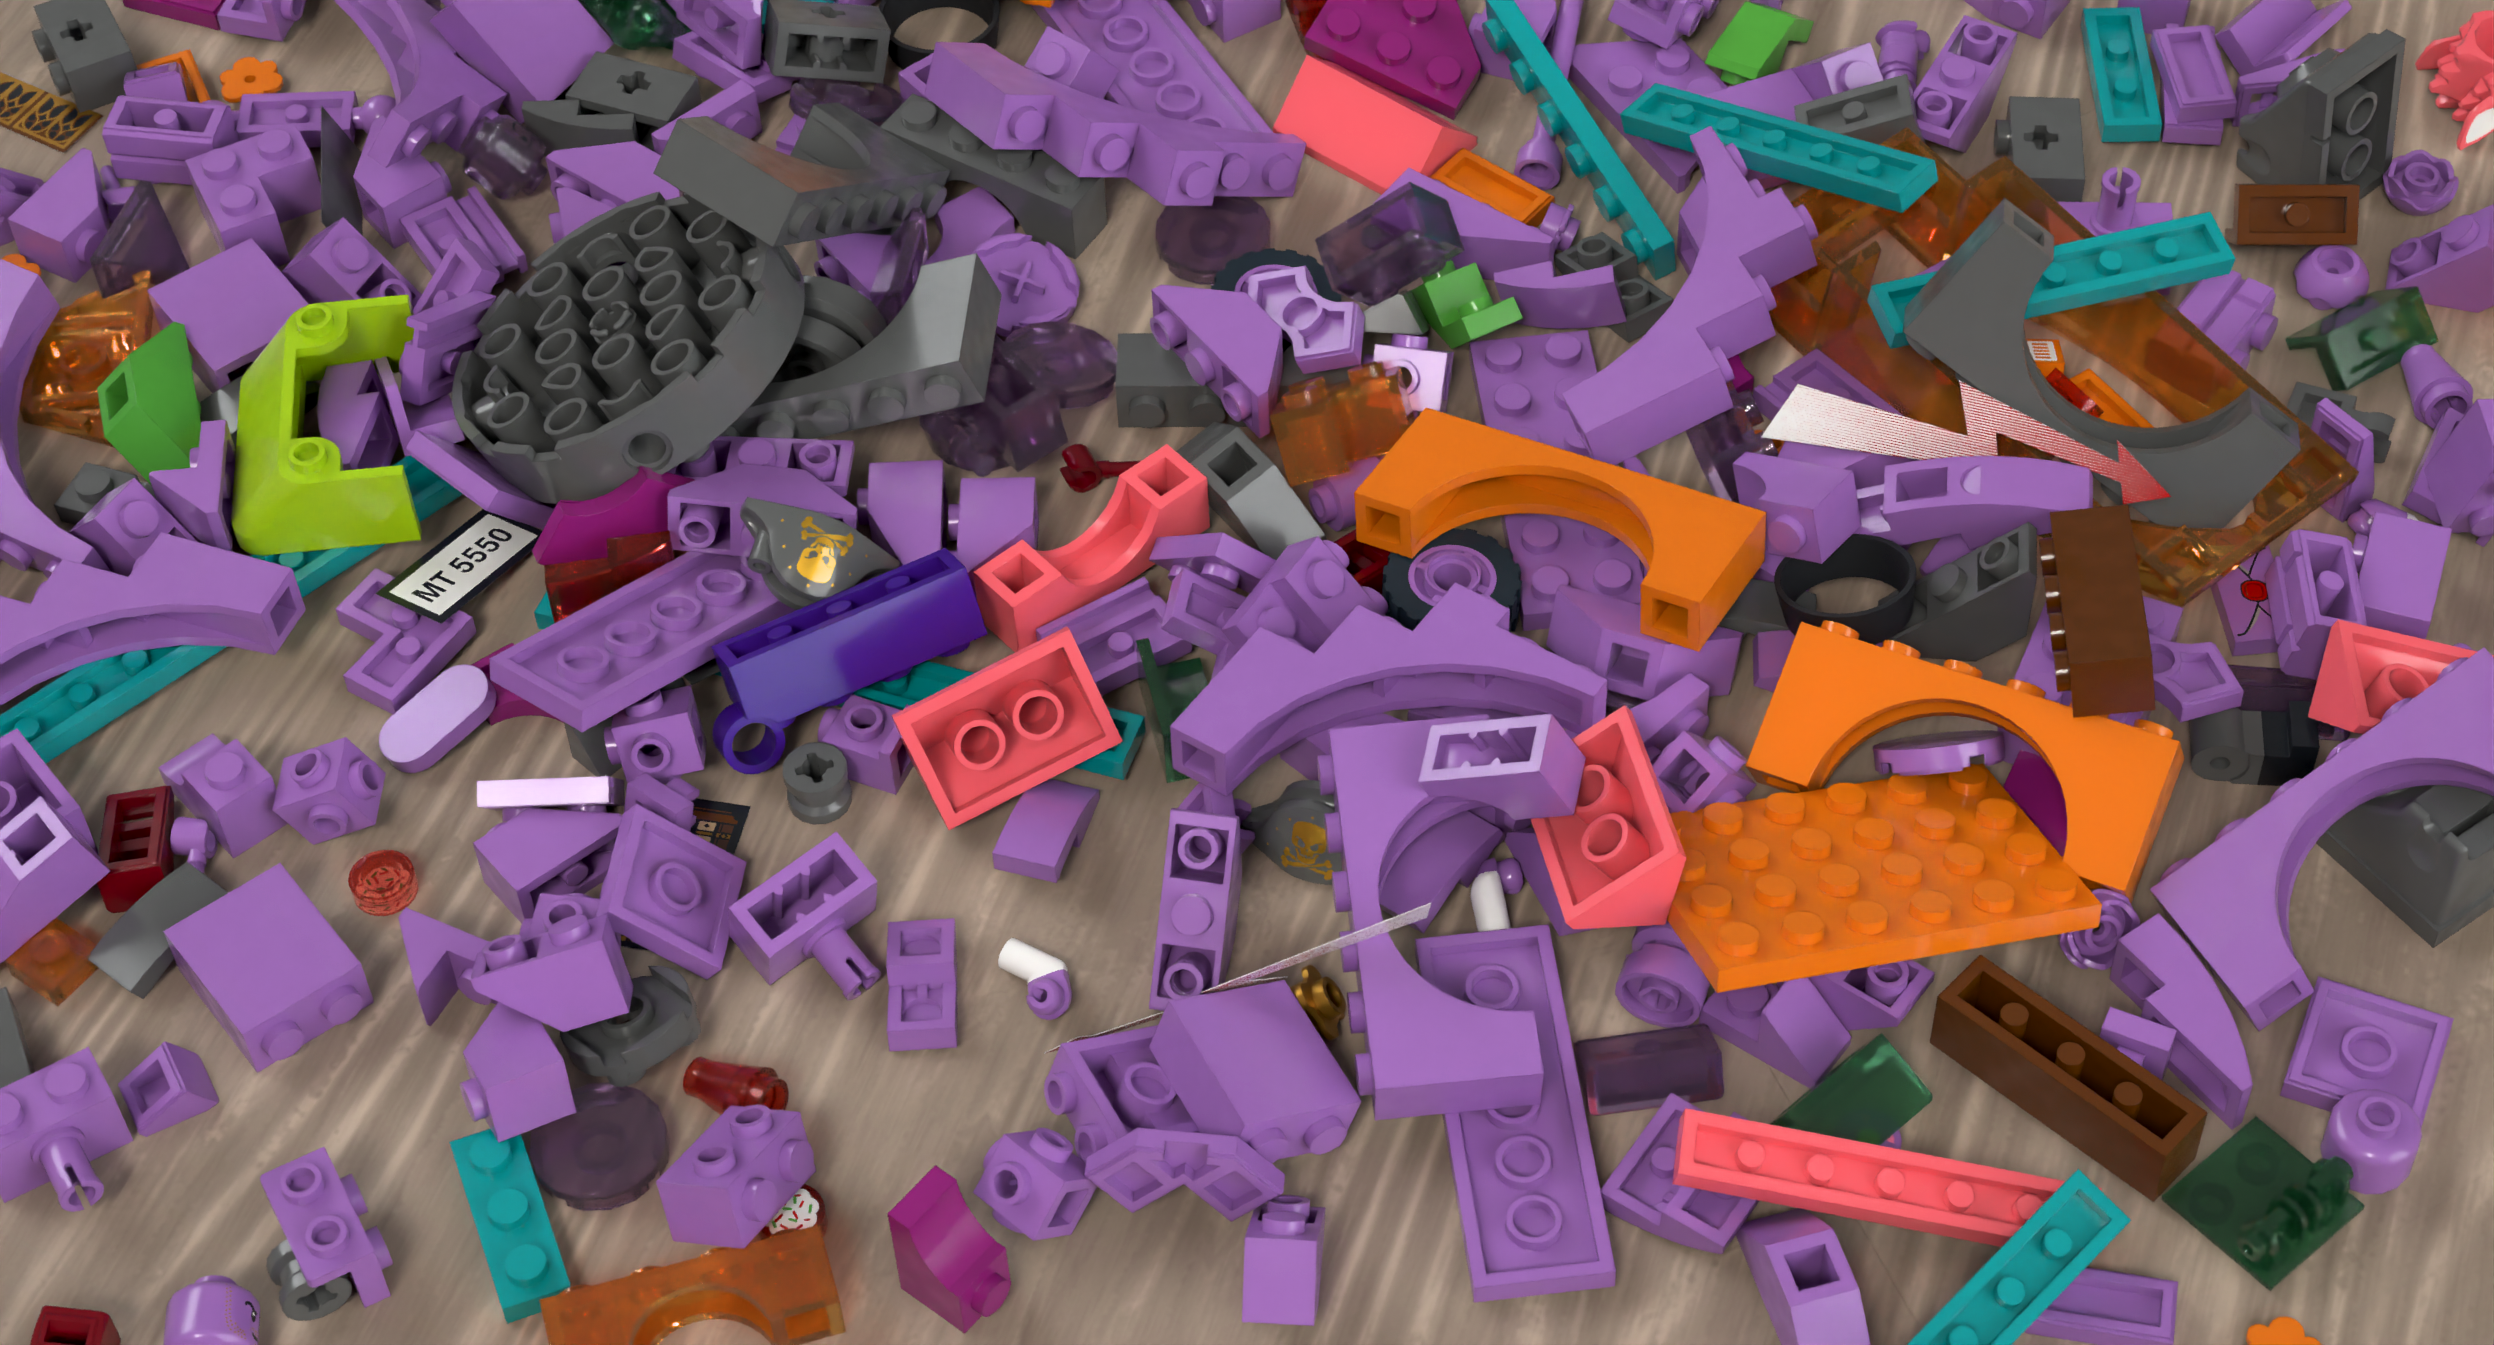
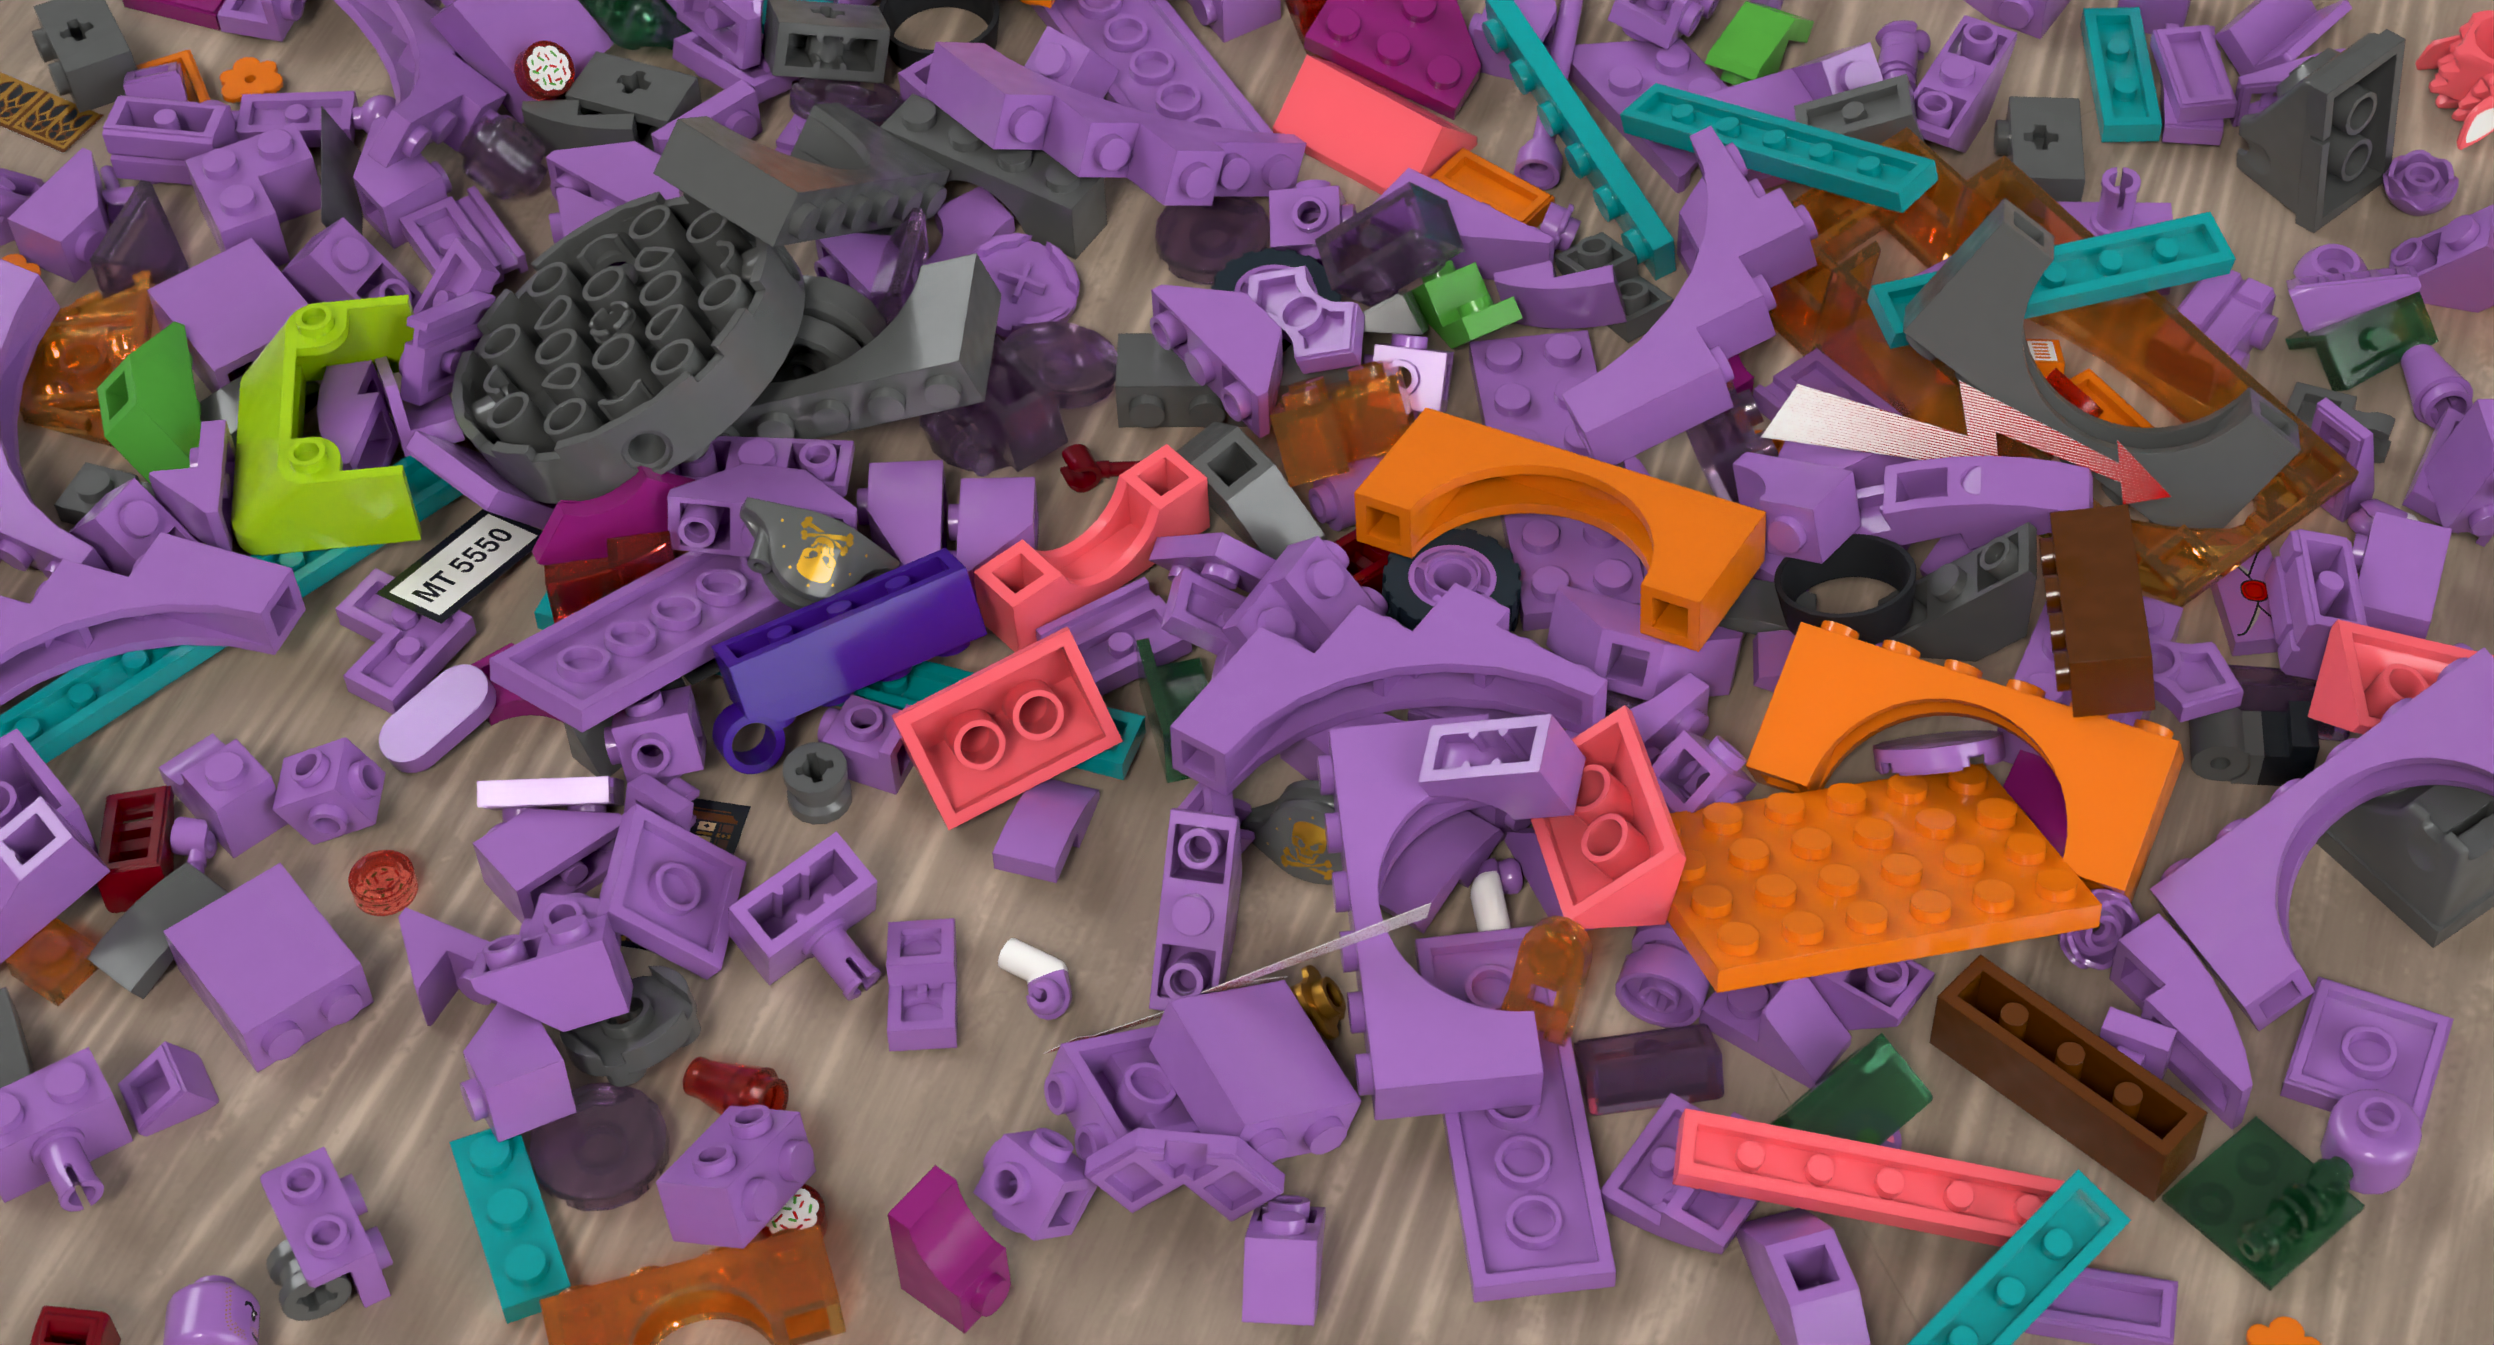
reddish brown panel [2225,184,2360,245] -> none
none -> tile [514,41,575,101]
none -> medium lavender brick [1269,180,1358,267]
none -> clear orange plate [1501,915,1593,1047]
none -> medium lavender slope [2286,266,2422,333]

